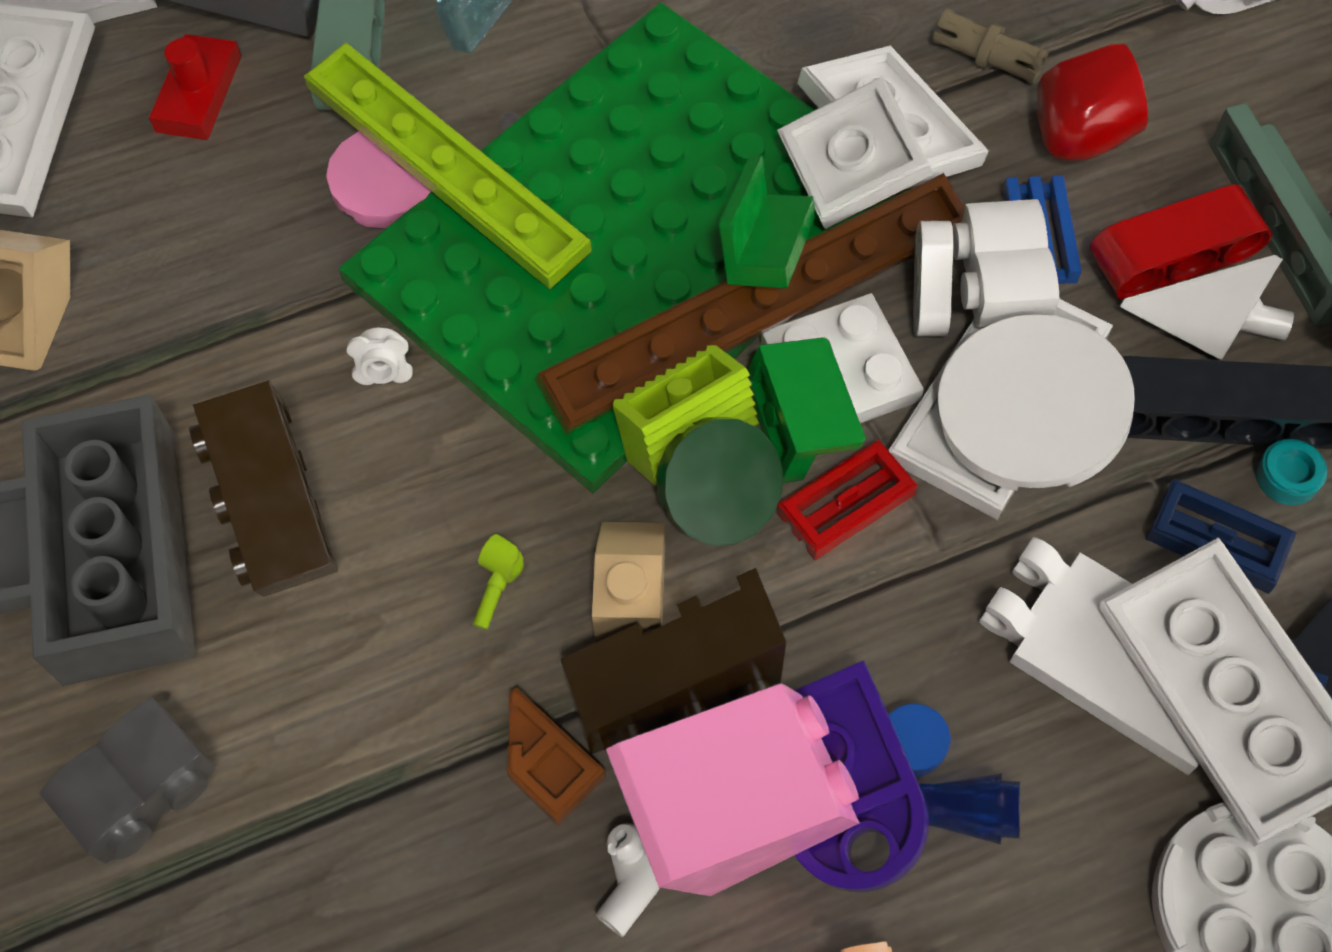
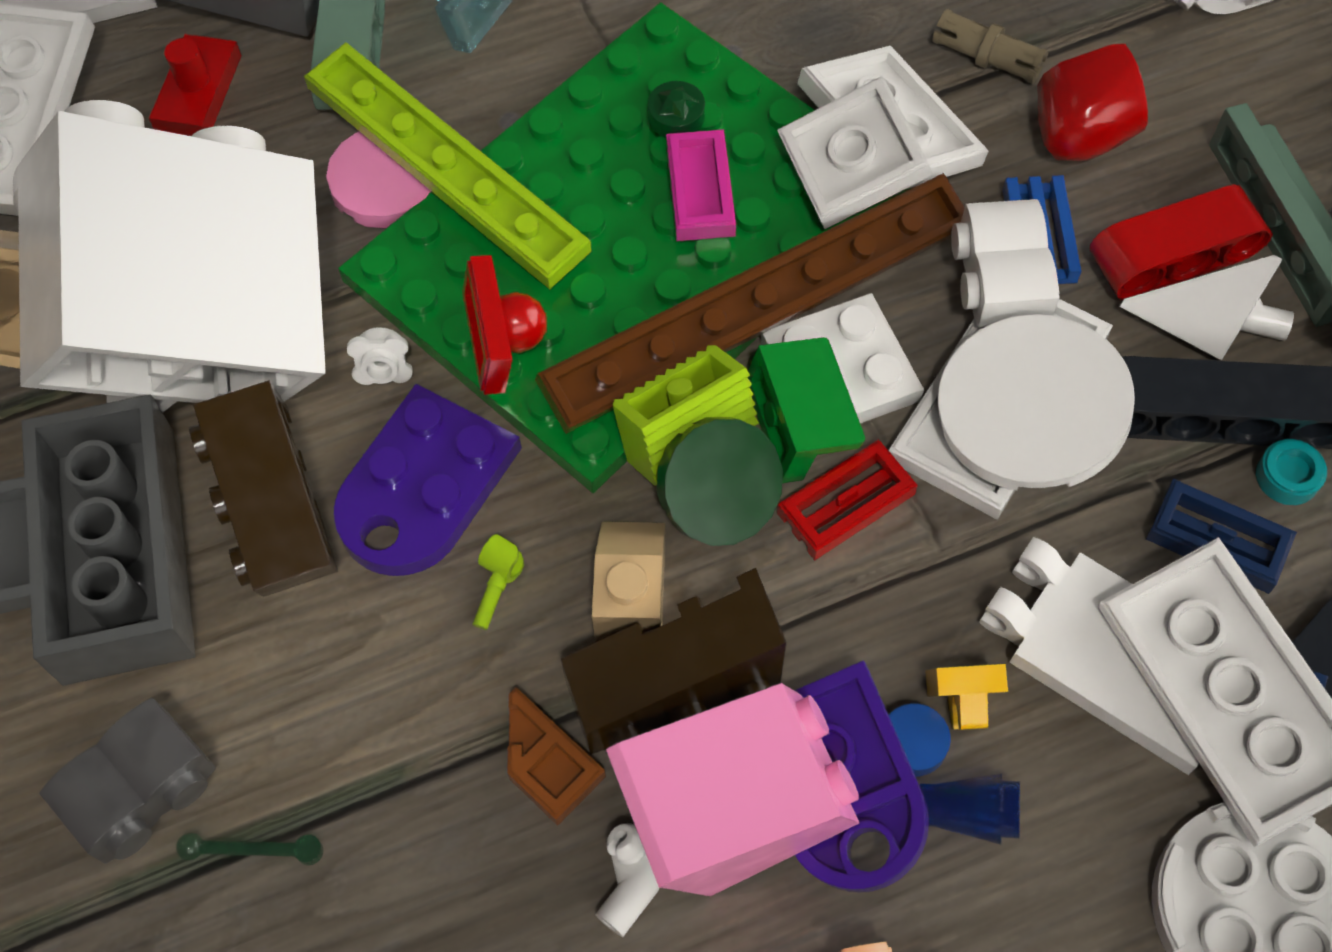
green panel [719,155,815,288] -> none
white beam [913,221,953,337] -> none
none -> white piece [13,100,326,413]
none -> clear green hinge [176,833,324,866]
none -> dark purple plate [334,384,522,576]
none -> red tile [462,255,547,395]
none -> dark green tile [648,81,705,137]
none -> dark pink tile [666,129,736,241]
none -> yellow tile [925,664,1008,730]

